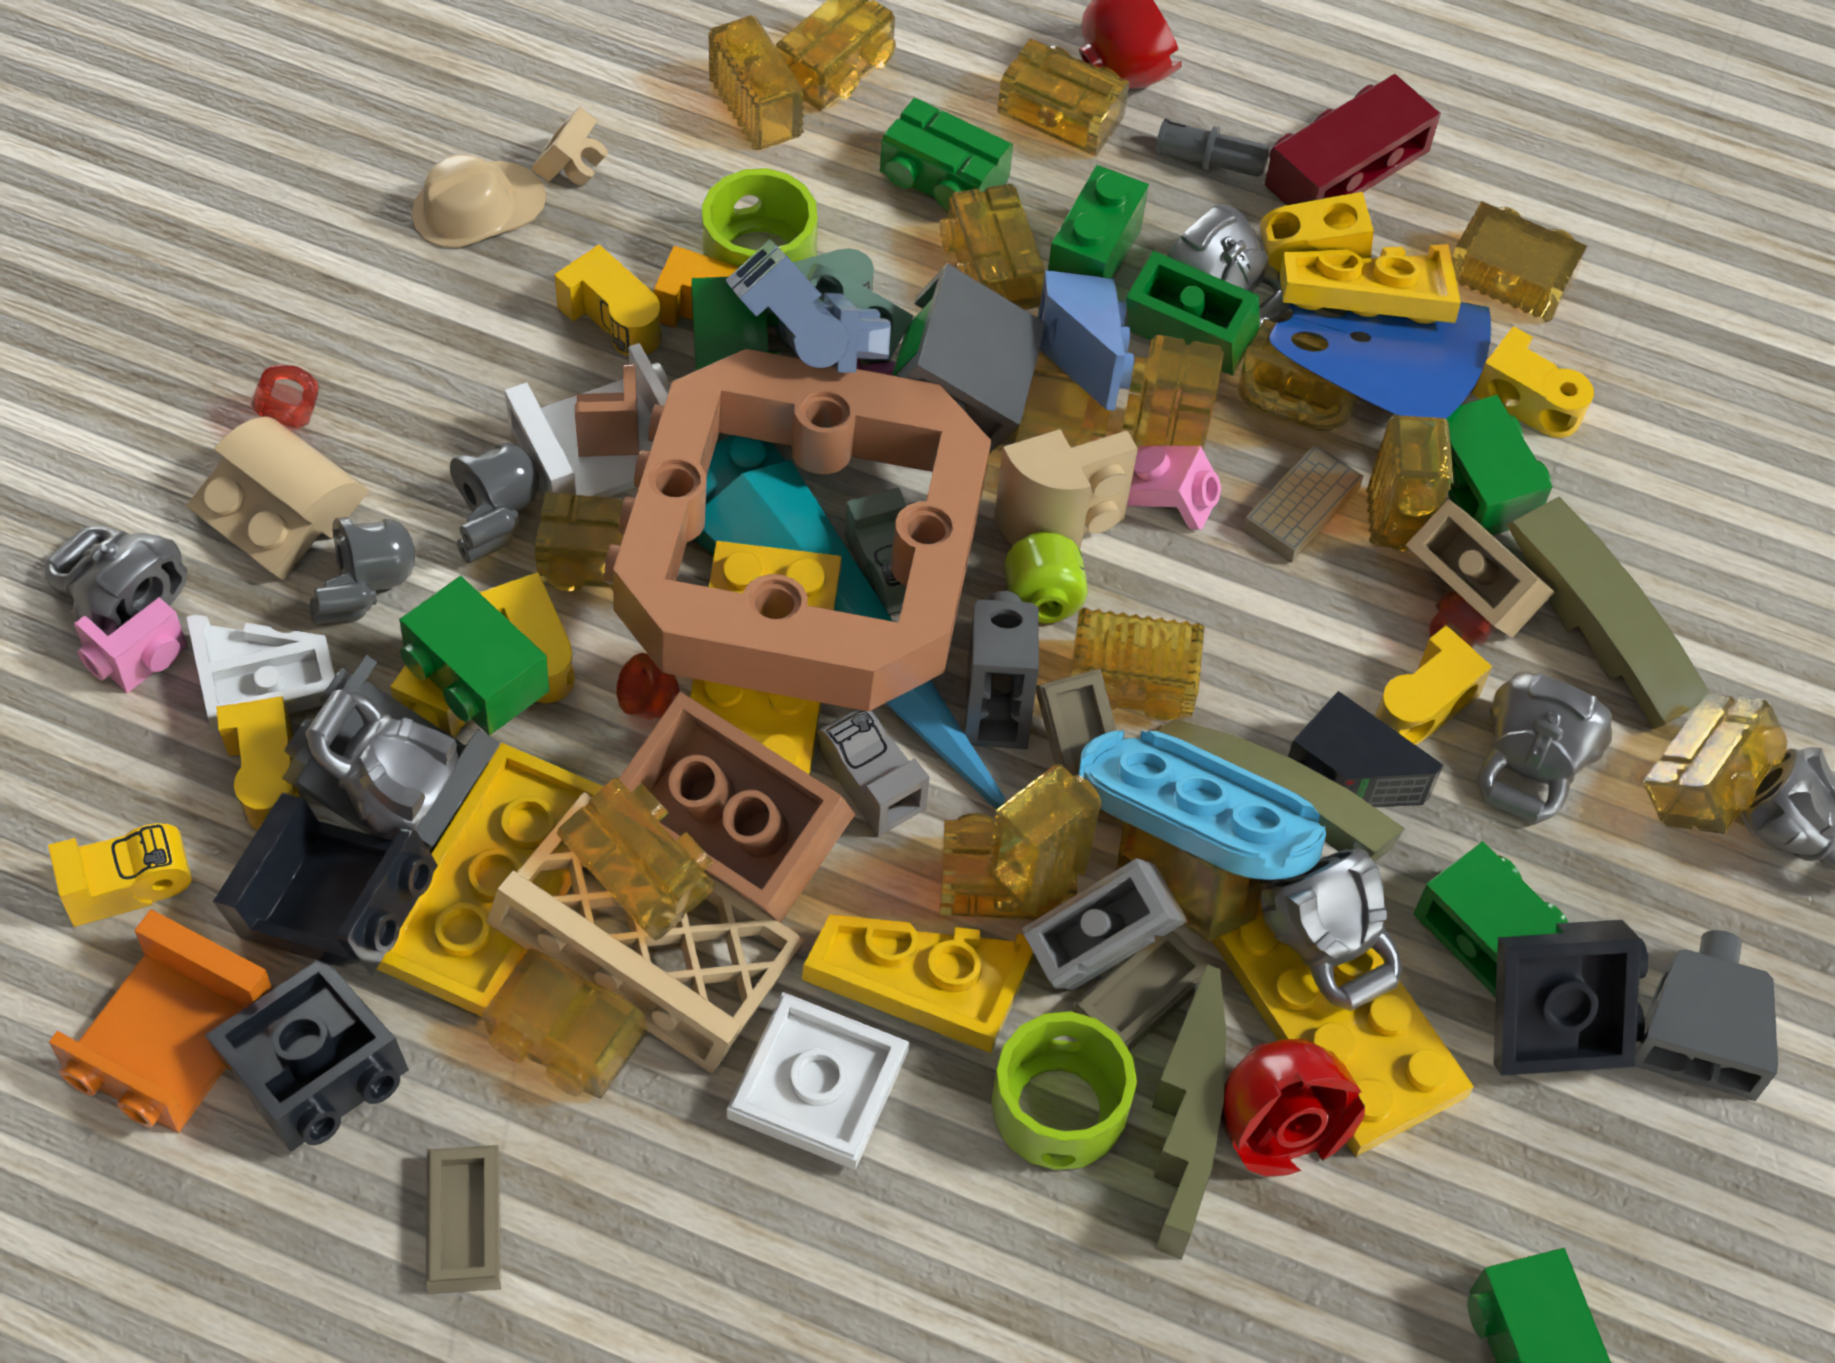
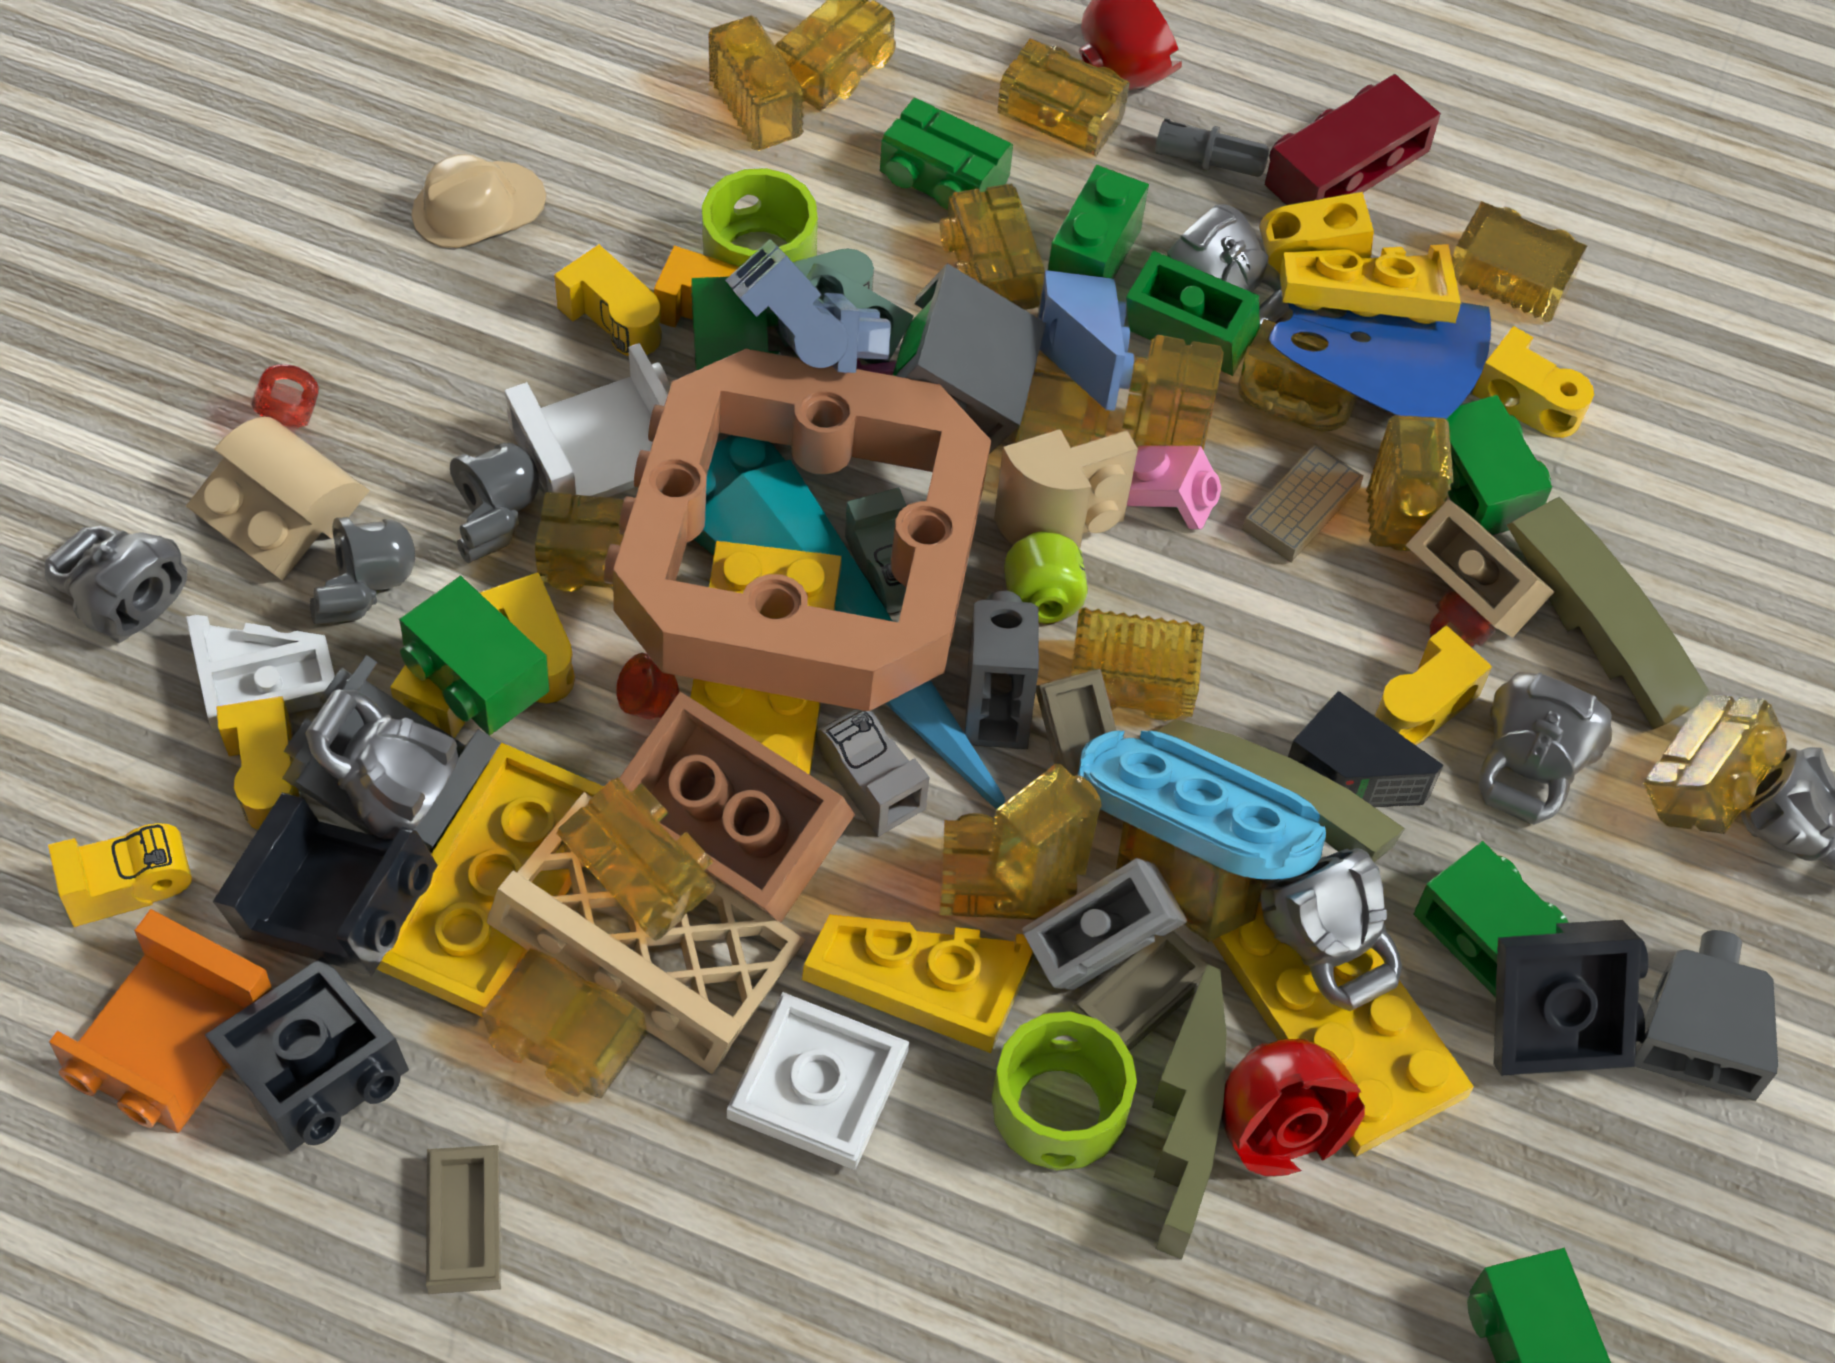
bright pink bracket [74,597,187,693] -> none
tan tile [531,106,608,186] -> none
nougat panel [575,364,639,457] -> none

